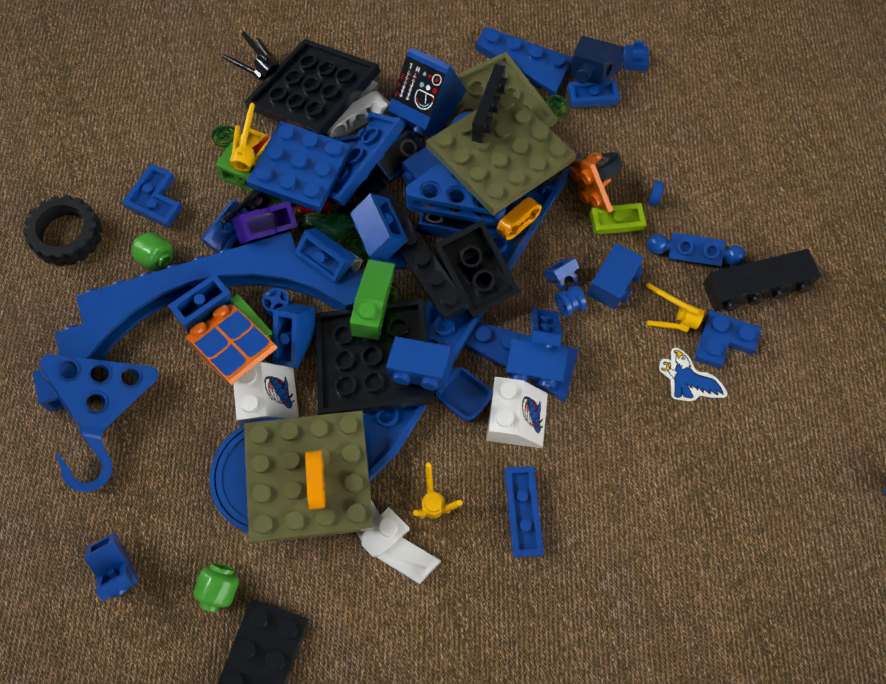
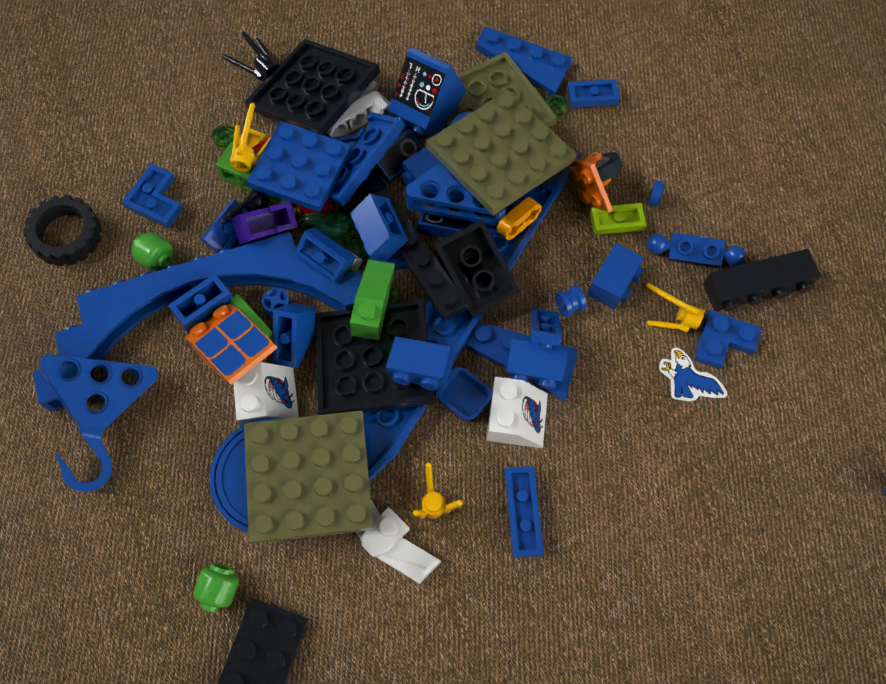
blue brick [84,532,138,601] -> none
light orange beam [305,450,326,510] -> none
black plate [472,64,508,143] -> none
blue tile [543,258,580,290] -> none
dark blue torso [570,36,625,85] -> none
blue tile [623,40,649,71] -> none

